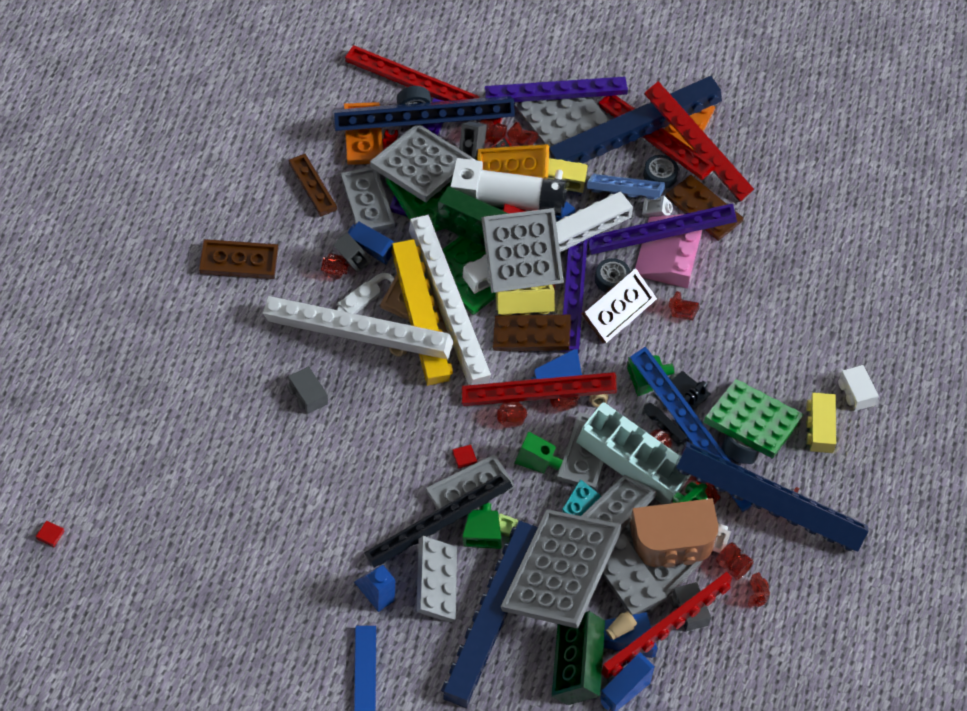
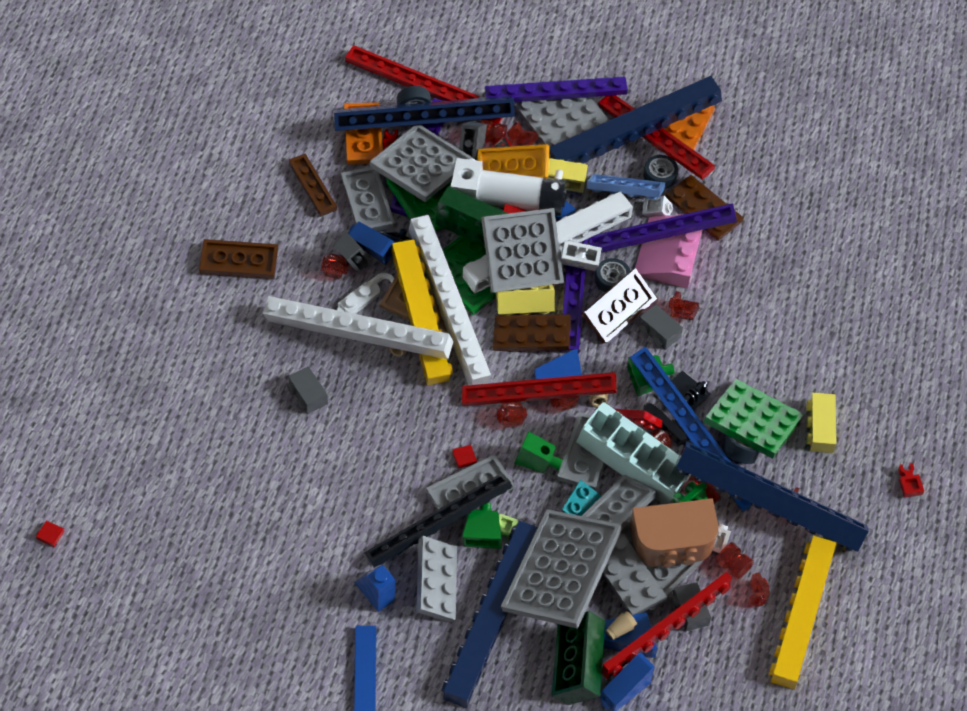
red plate [644,81,754,202] -> none
white brick [838,365,879,411] -> none
none -> black piece [380,228,412,243]
none -> white brick [560,240,602,271]
none -> red plate [614,409,662,430]
none -> dark grey brick [638,304,683,350]
none -> yellow brick [769,535,836,690]
none -> red plate [898,463,924,498]

